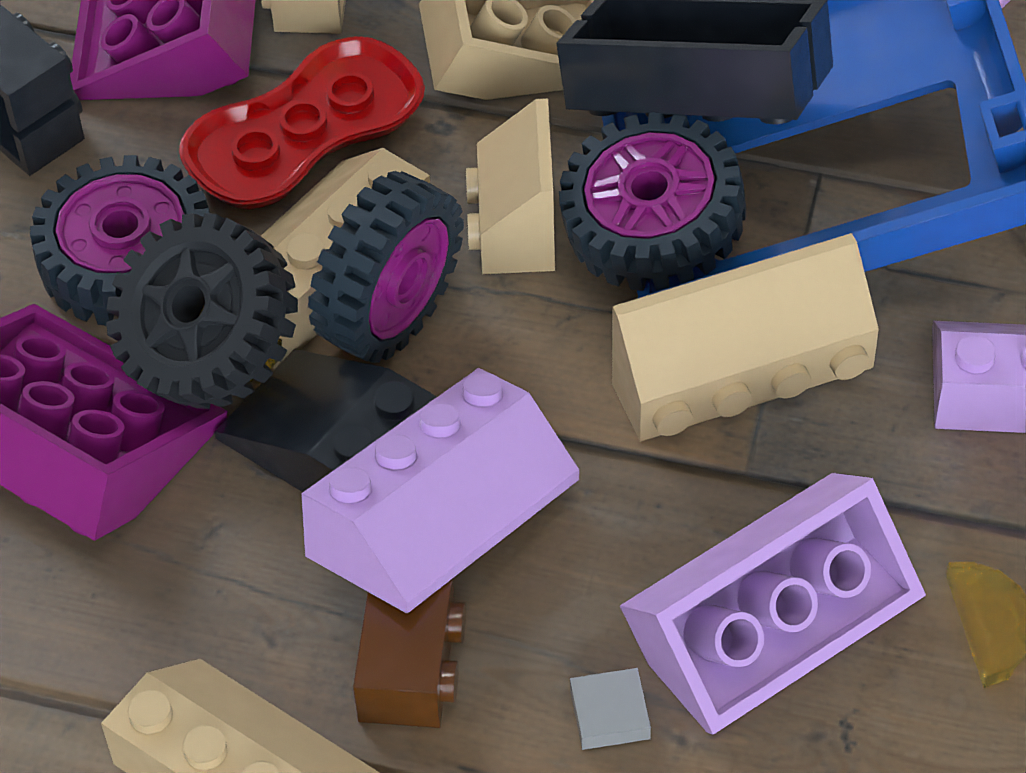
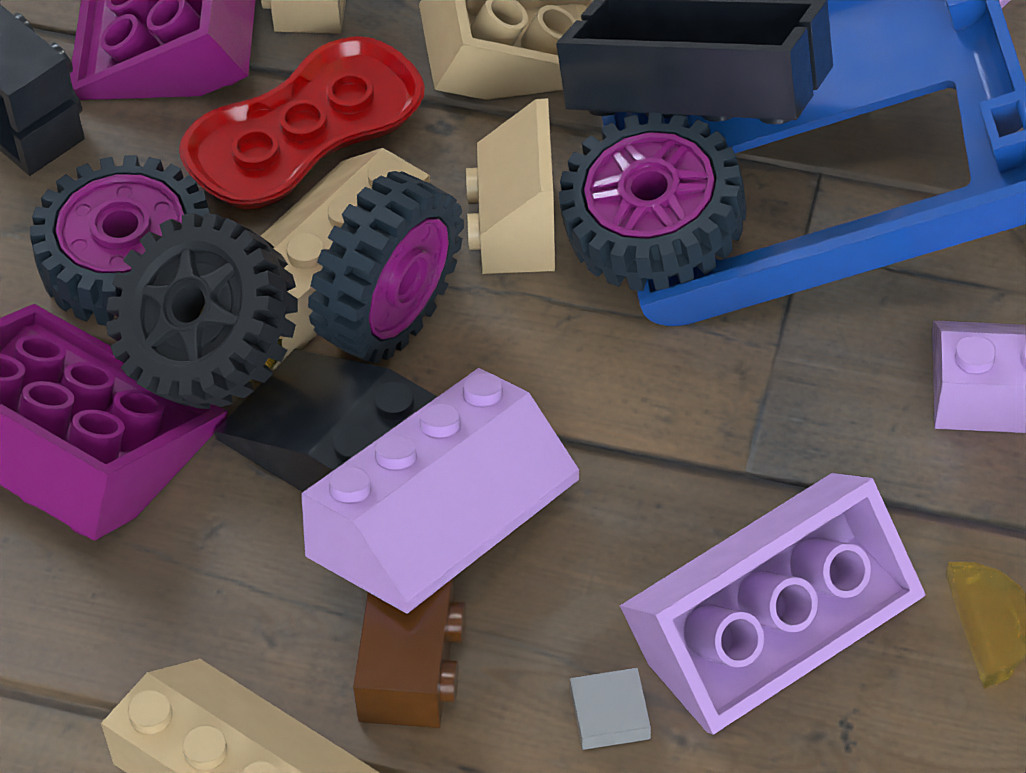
tan slope [612,233,879,442] -> none

